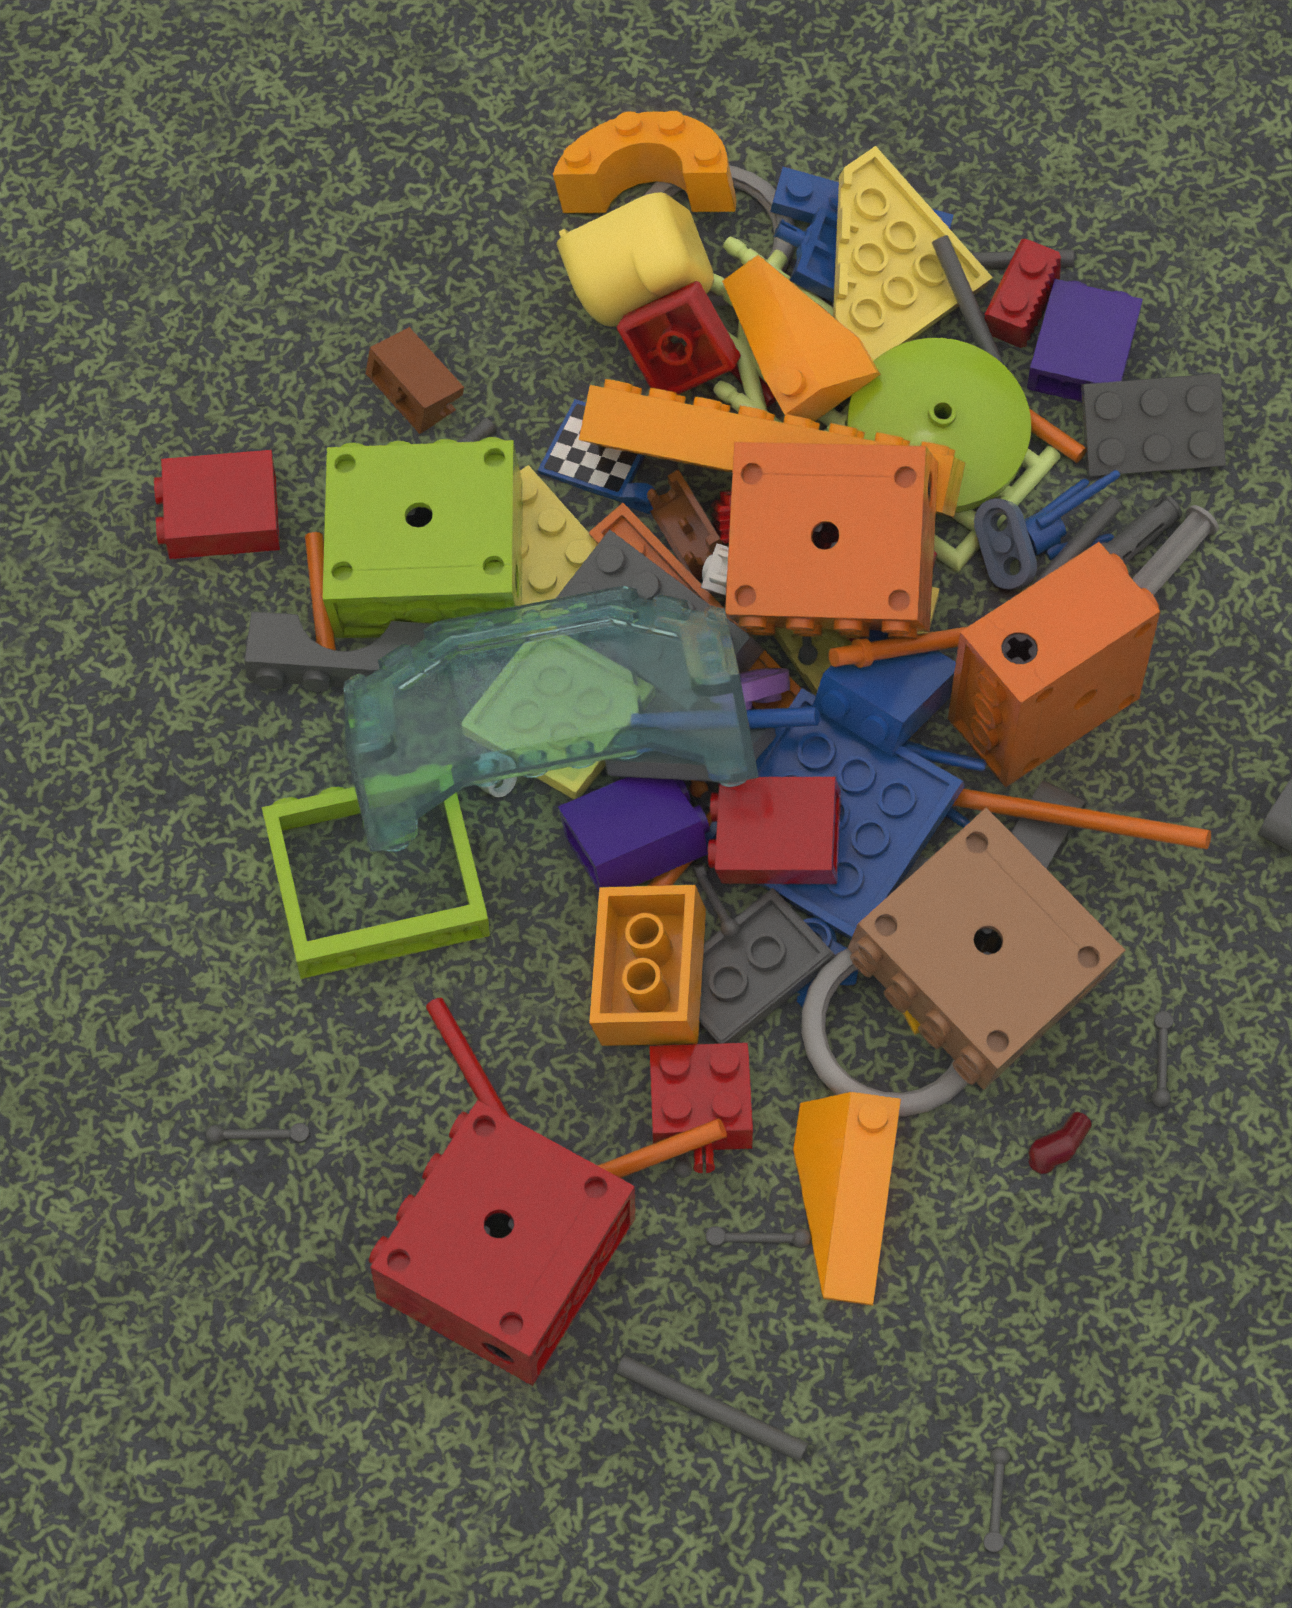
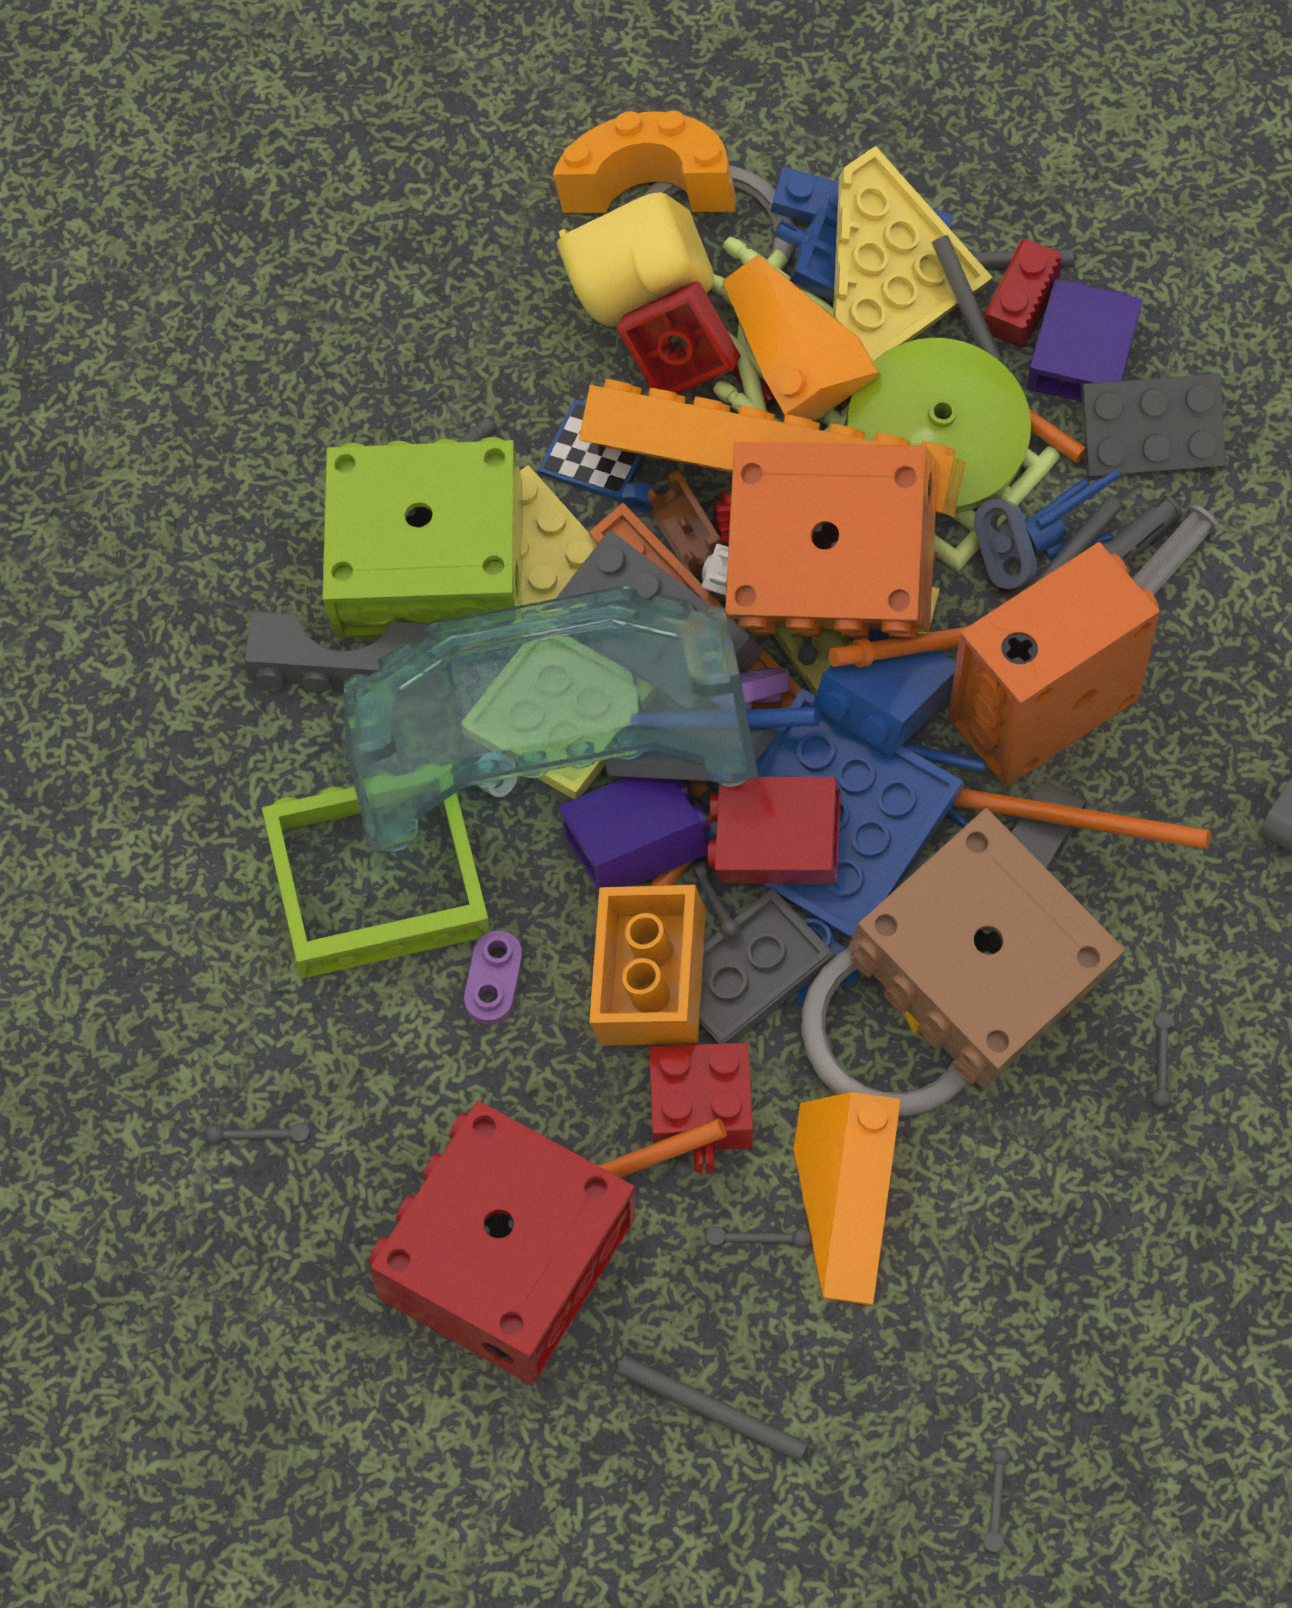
red brick [154,450,280,559] -> none
orange bar [305,532,336,650] -> none
dark orange hinge [366,327,464,434] -> none
red bar [426,997,510,1117] -> none
dark red arm [1028,1112,1092,1174] -> none
none -> medium lavender plate [464,931,522,1025]

